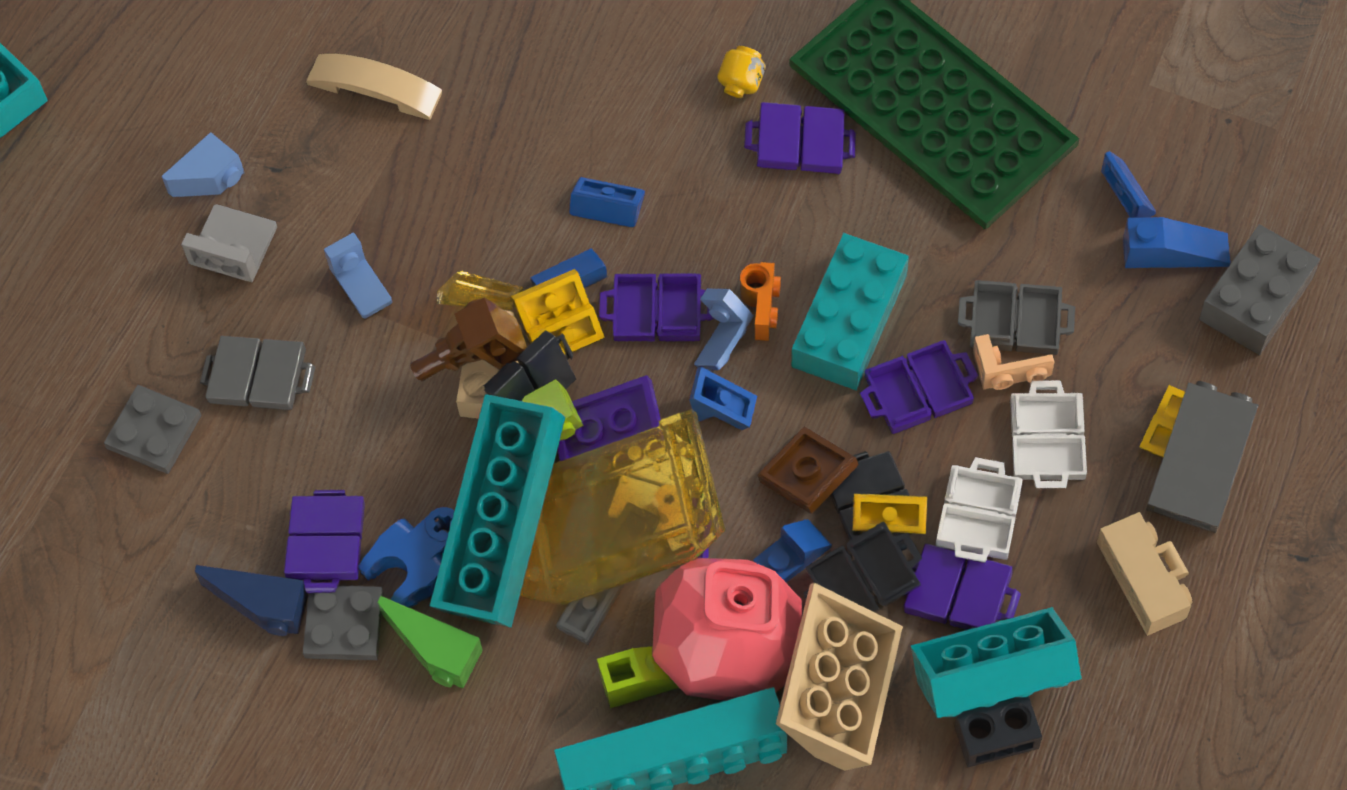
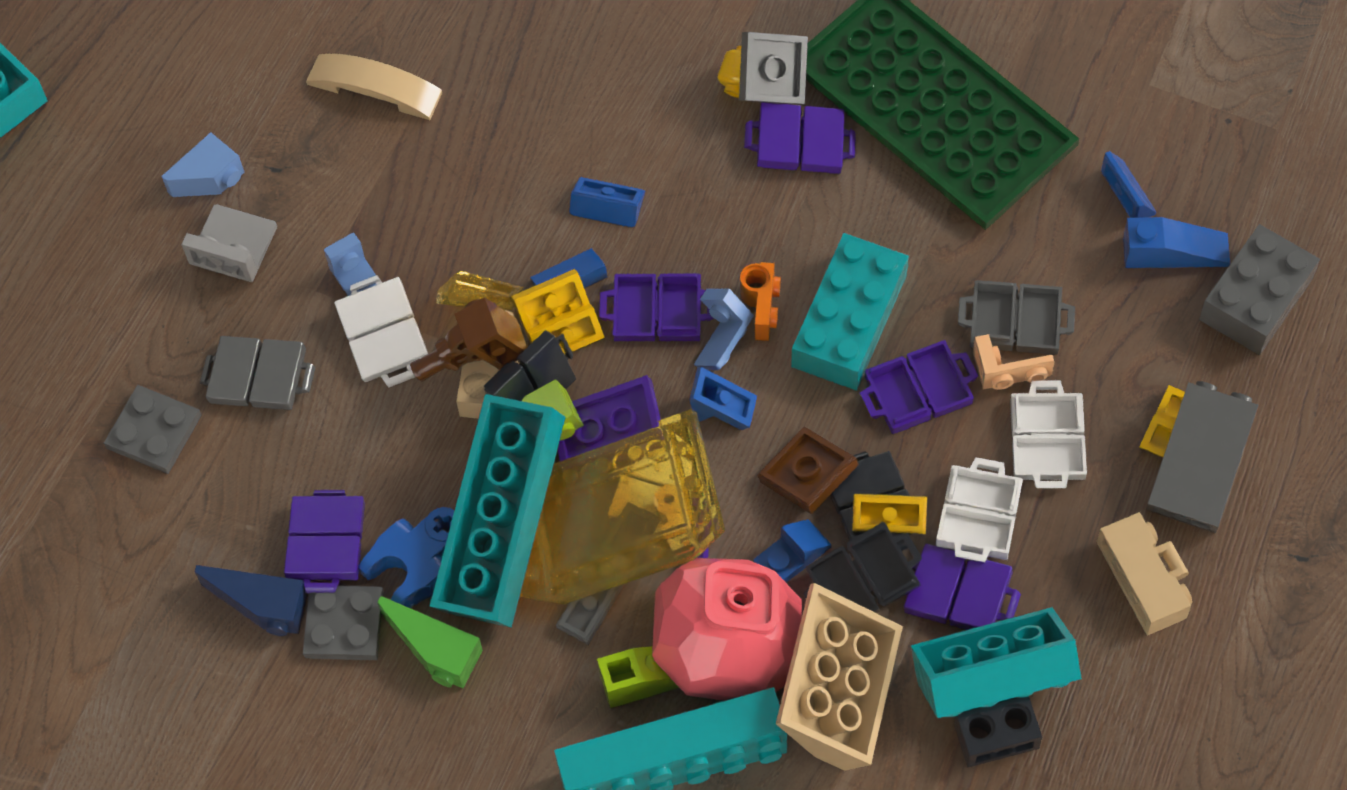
none -> white piece [334,275,428,388]
none -> plate [739,32,808,104]

